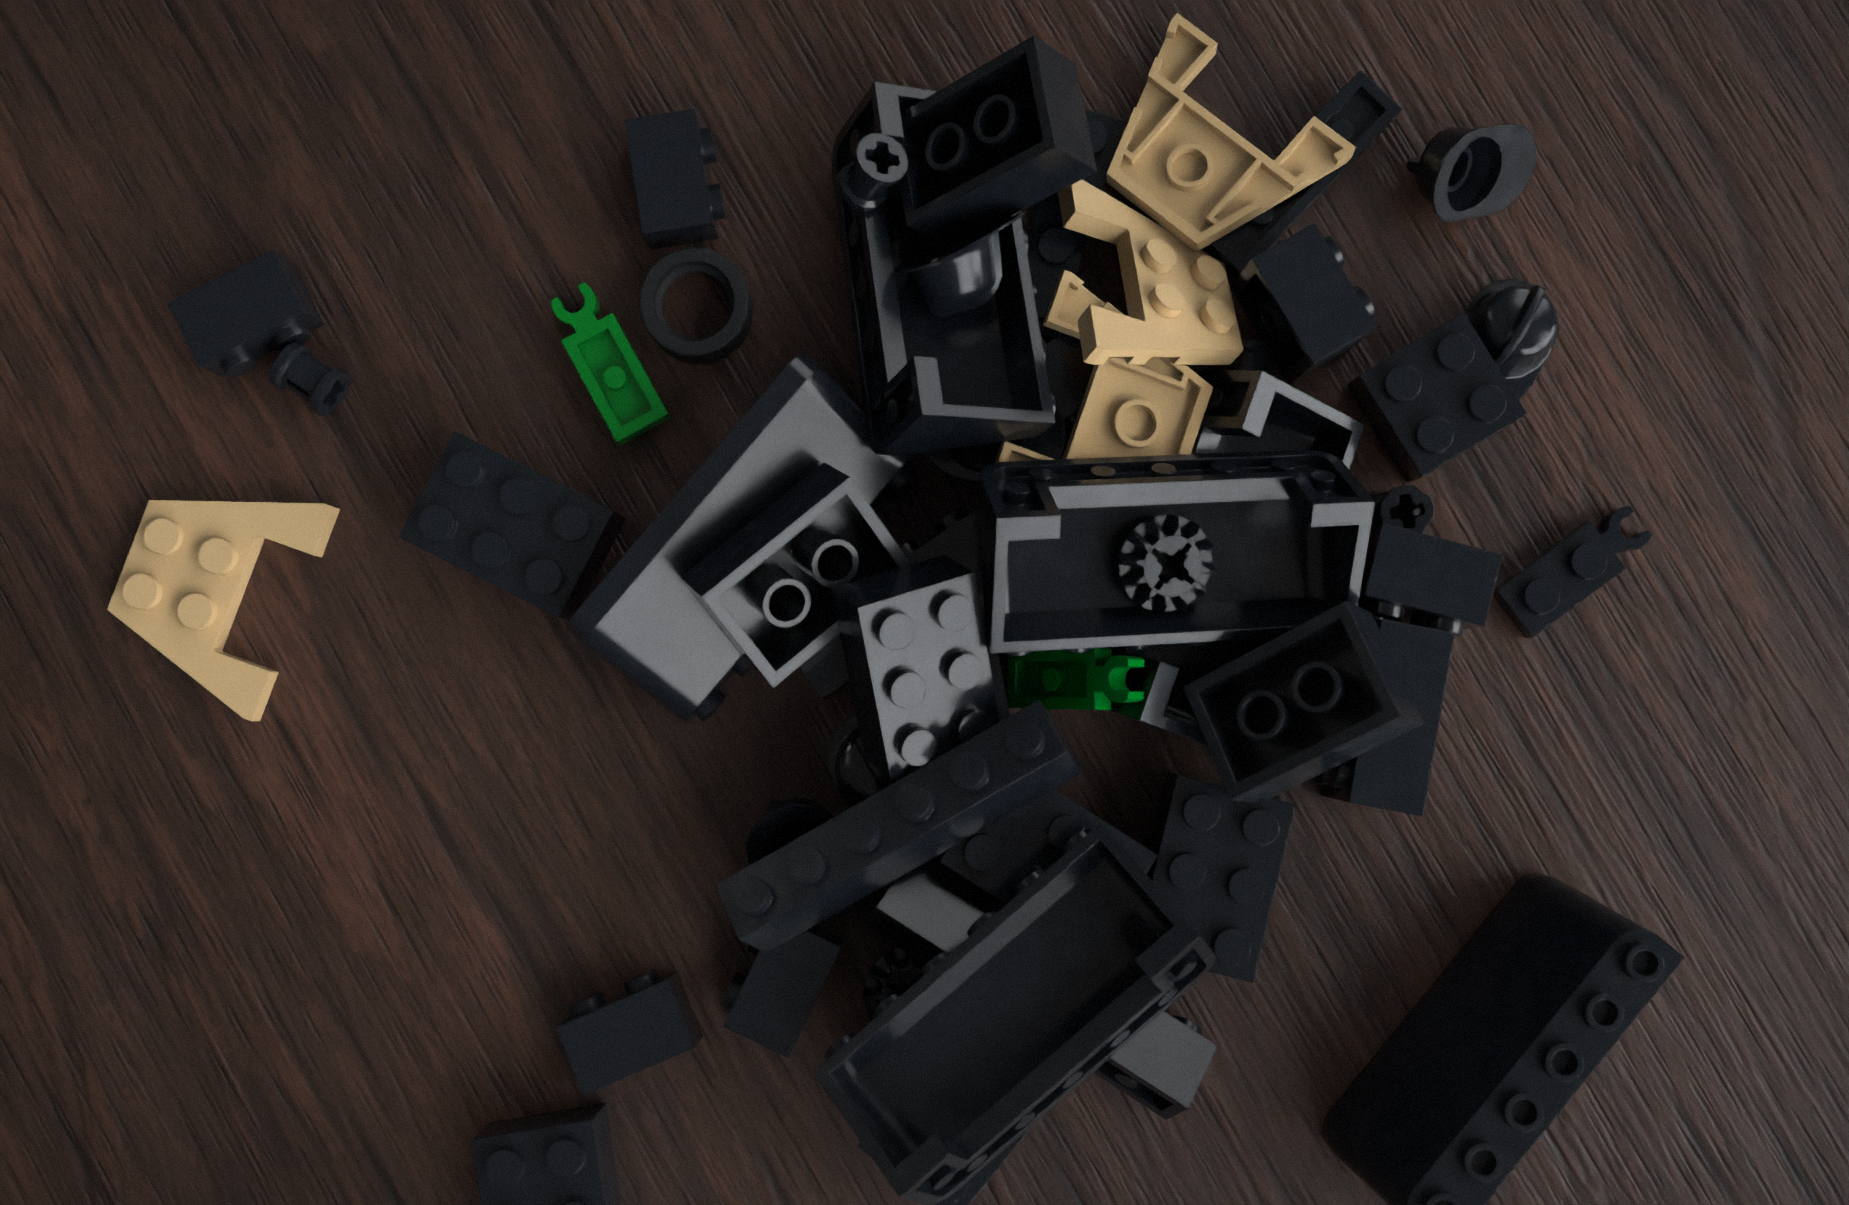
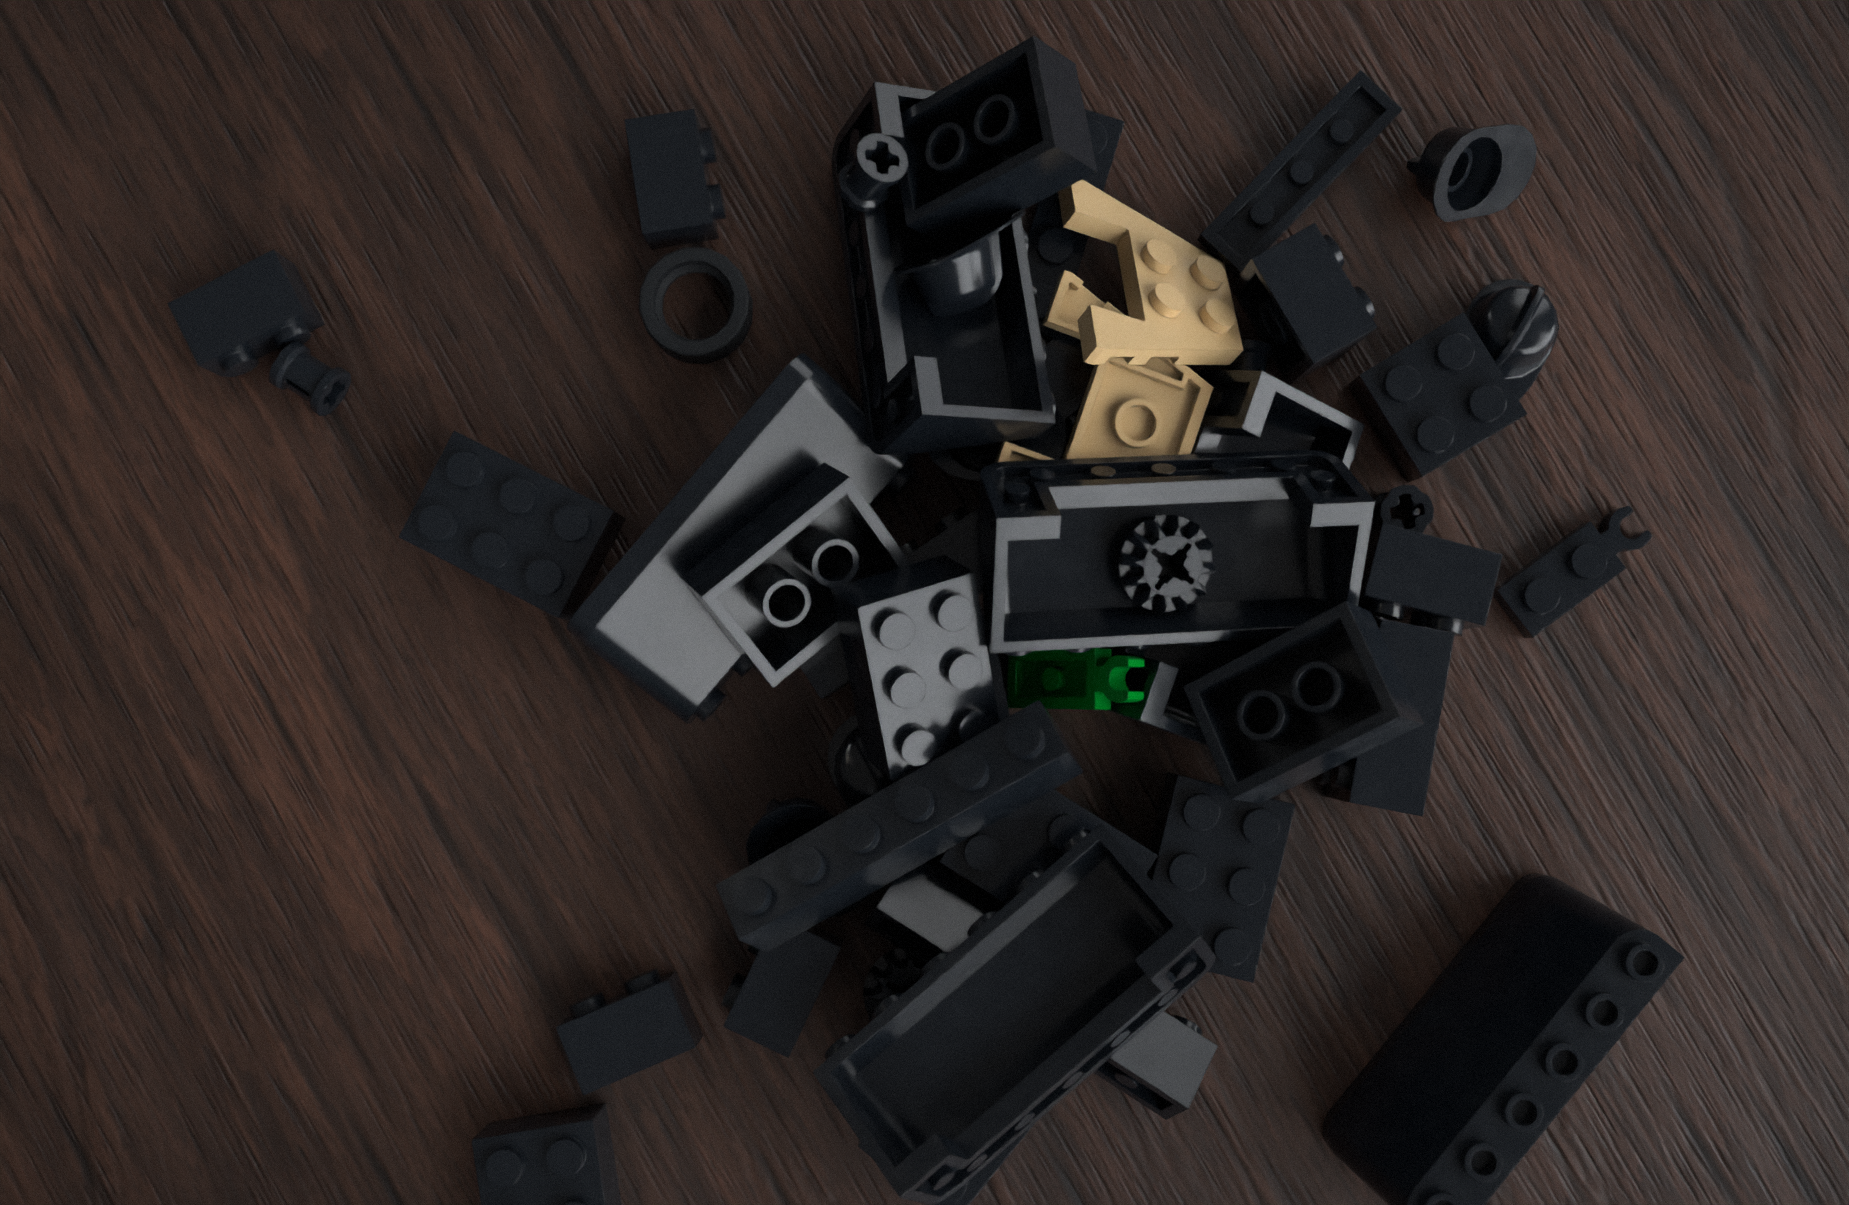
tan wing [107,500,340,721] -> none
green plate [551,282,671,446] -> none
tan wing [1106,13,1356,252] -> none

